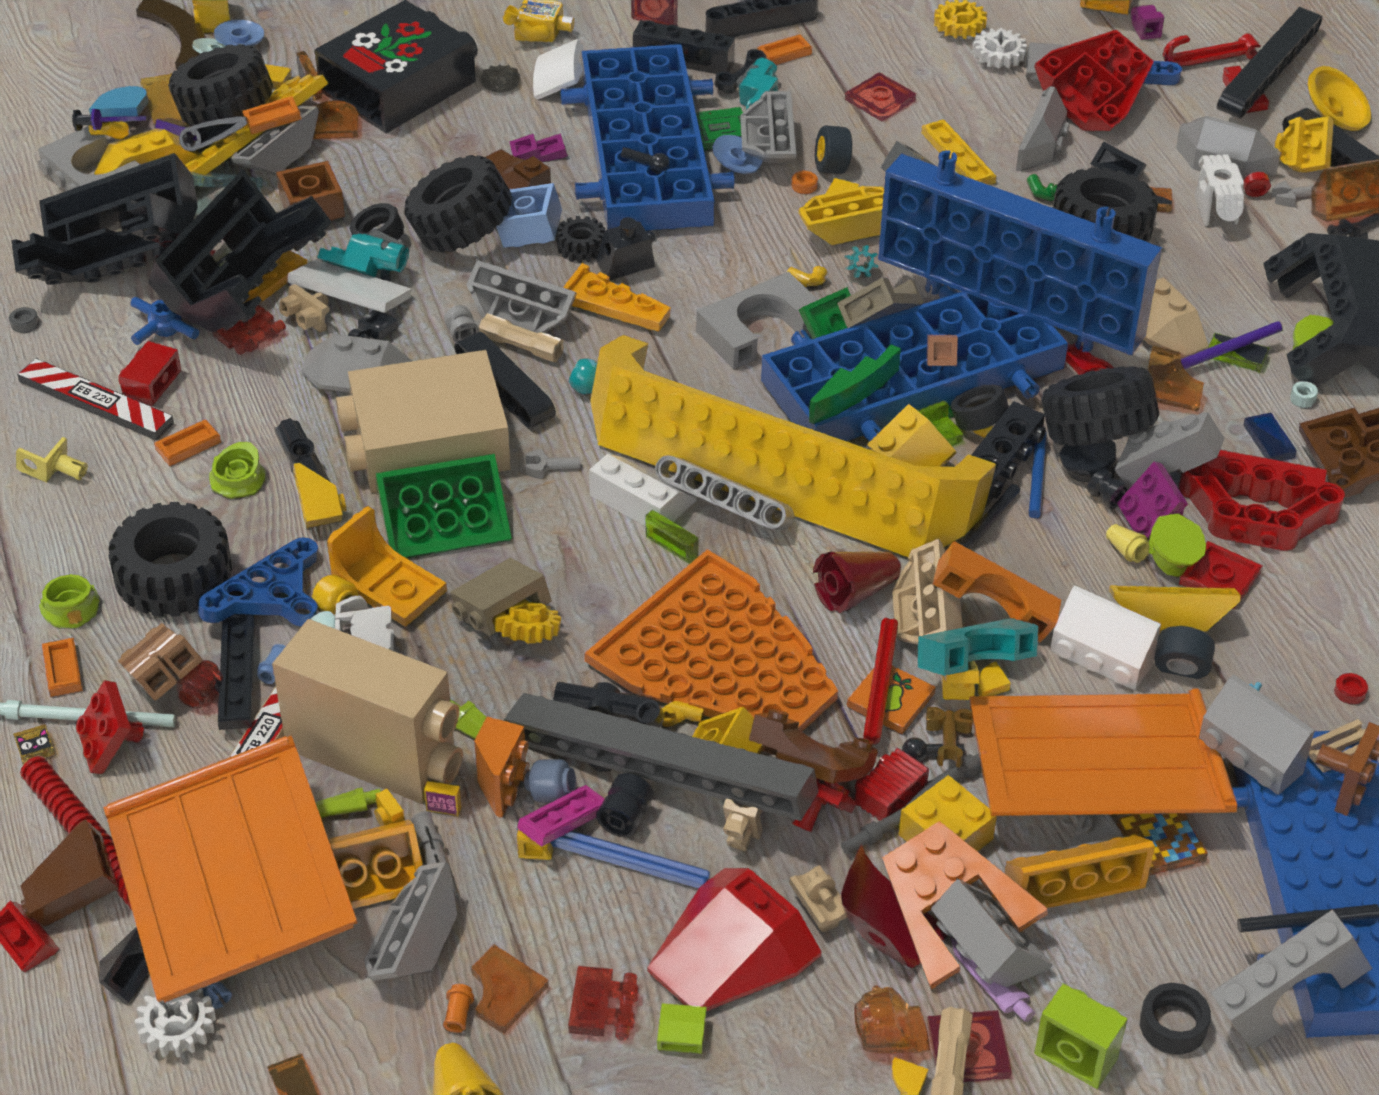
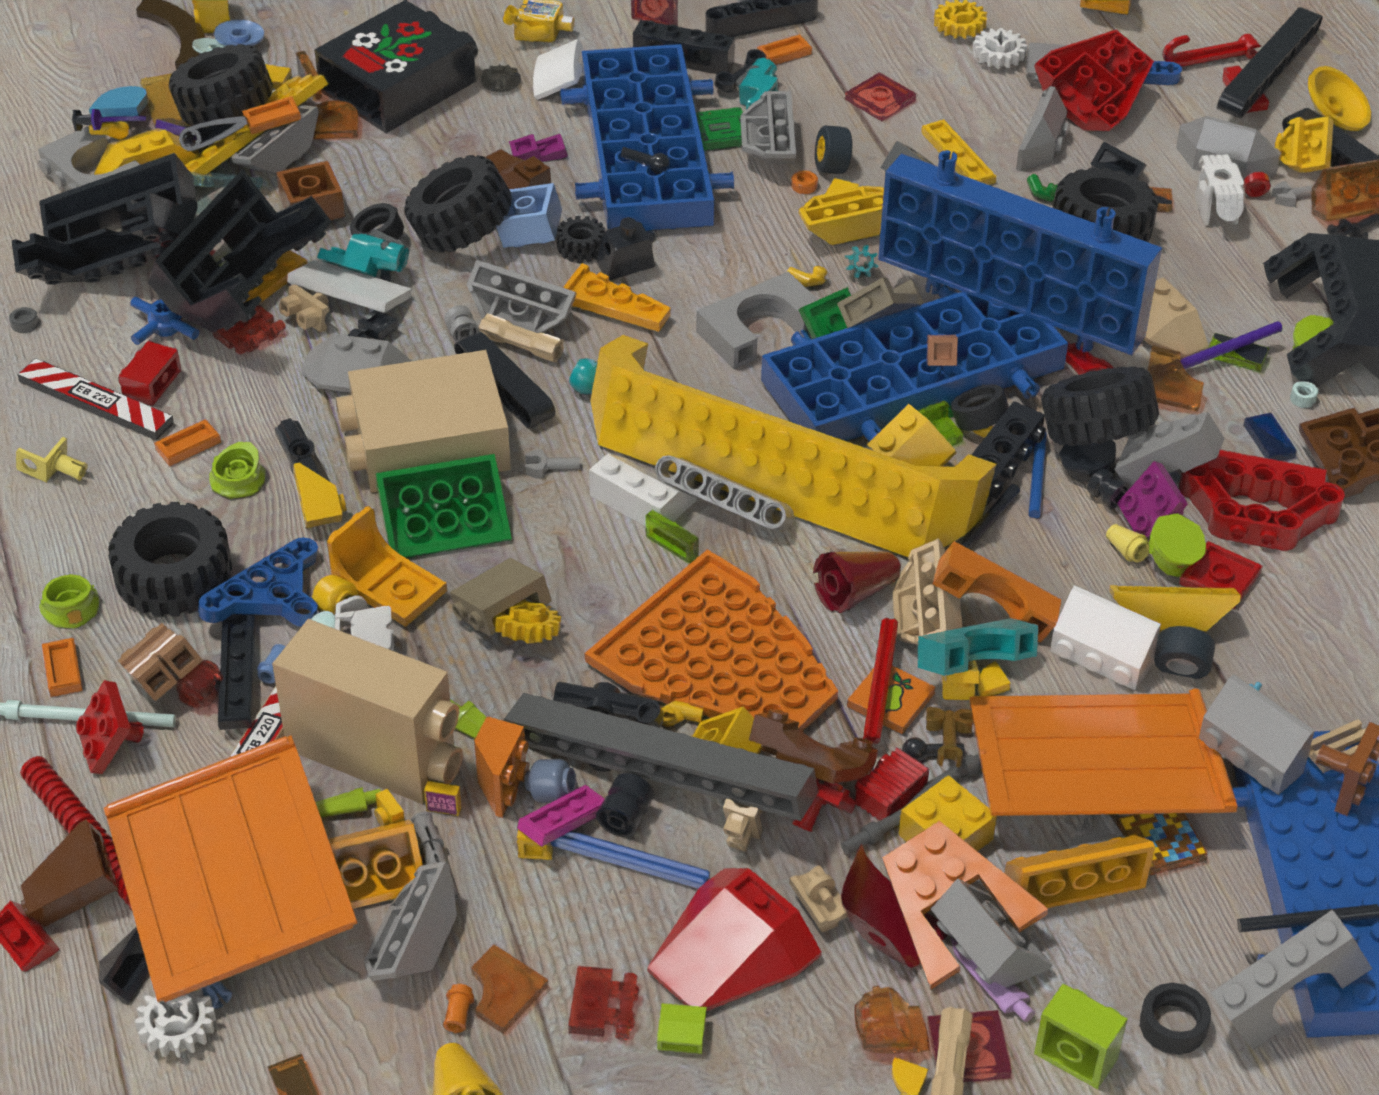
tile [13,724,55,764] -> none
medium blue dish [713,135,762,174] -> none
green slope [809,344,901,424] -> none
magenta leg [1131,4,1165,40] -> none
red tile [1334,673,1368,704] -> none

